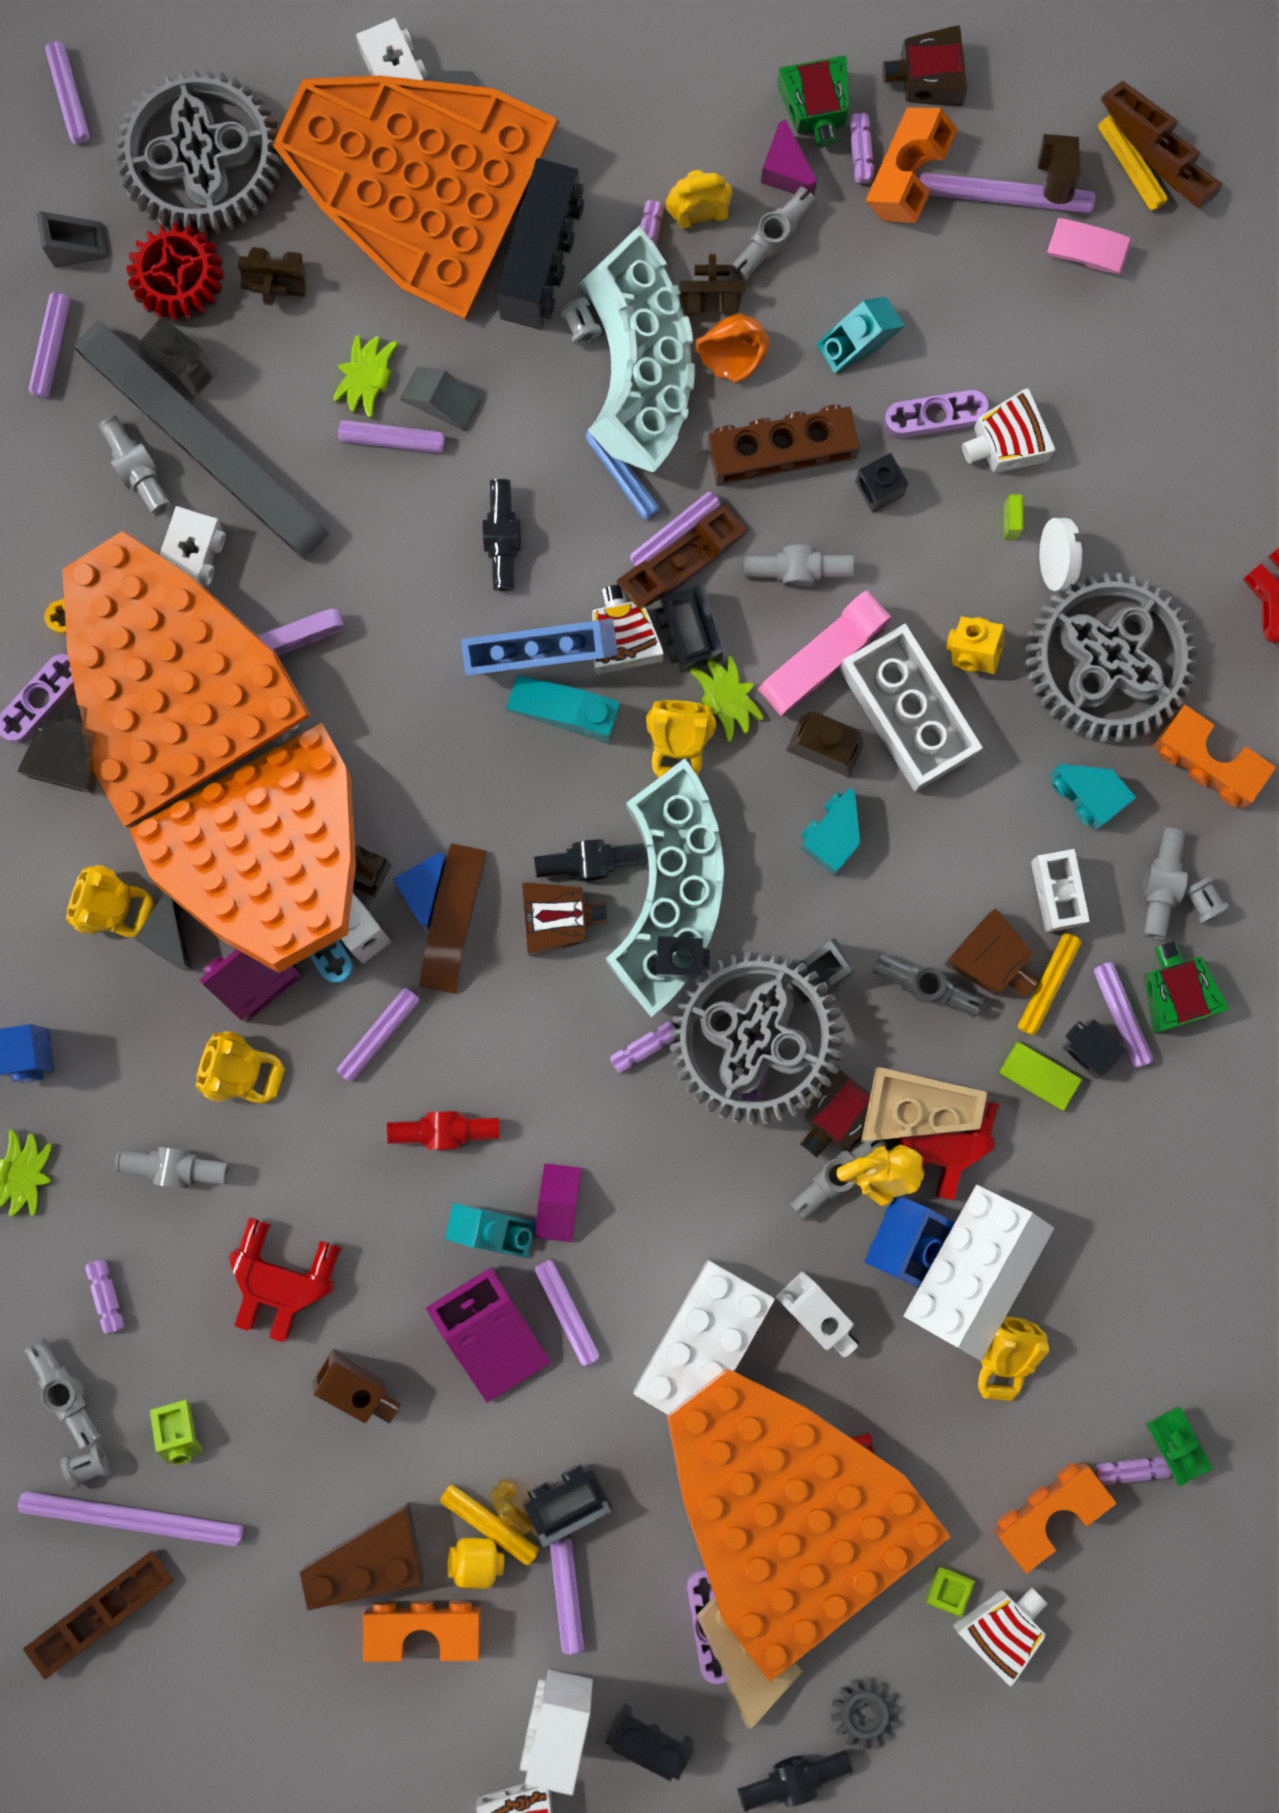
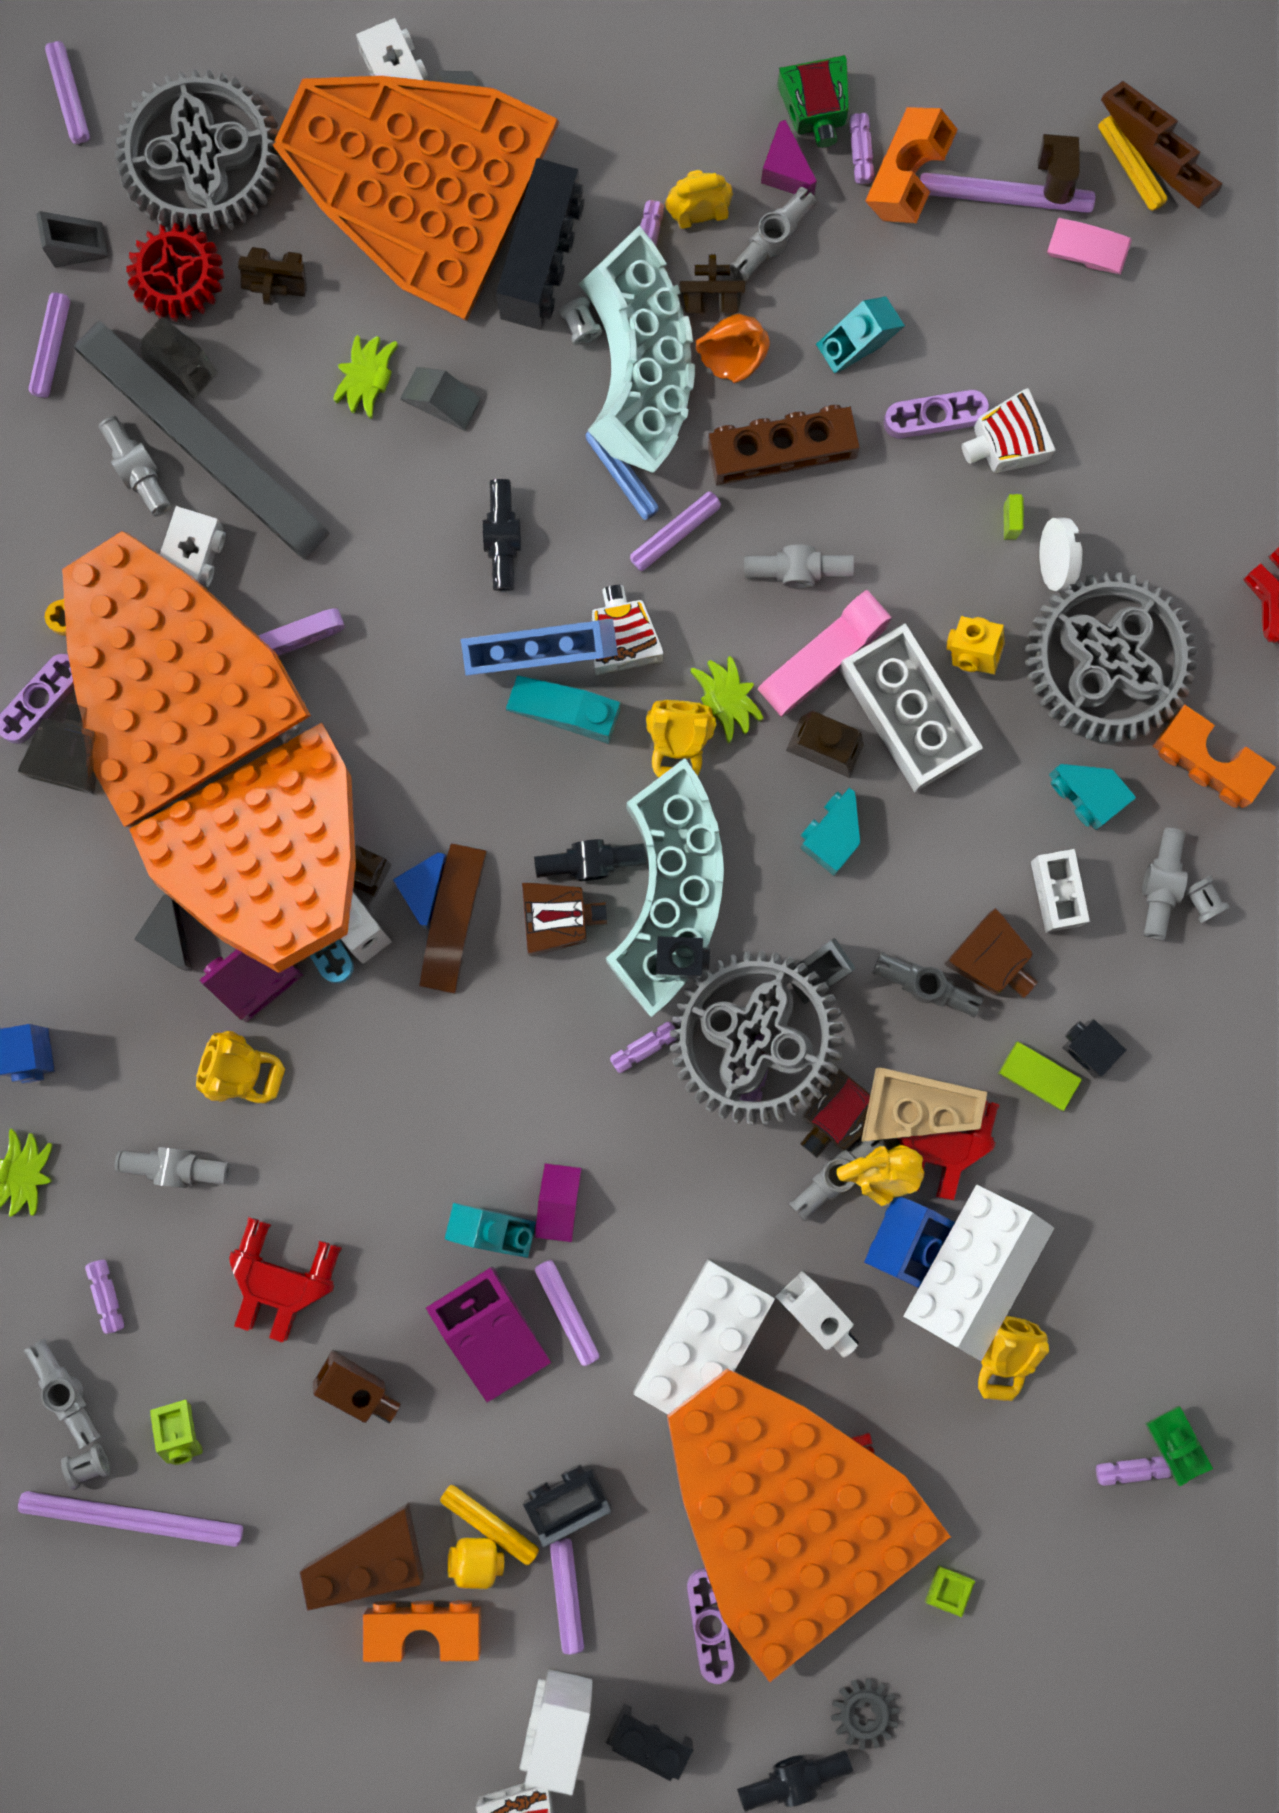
reddish brown slope [23,1550,174,1680] -> none
yellow piece [66,865,156,937] -> none
lavender axle [337,988,419,1082] -> none
lavender axle [338,420,445,453] -> none
red pin [387,1111,500,1150] -> none
clear yellow arm [490,1479,533,1536] -> none
reddish brown slope [616,503,748,610] -> none
black window [655,582,724,672] -> none
tan wing [696,1597,803,1729] -> none
black brick [855,453,908,513] -> none
torso [882,25,967,106] -> none
white torso [953,1587,1048,1687] -> none
orange arch [993,1462,1117,1574] -> none
yellow axle [1018,933,1082,1036] -> none
lavender axle [1094,962,1153,1068] -> none
torso [1144,941,1229,1033] -> none

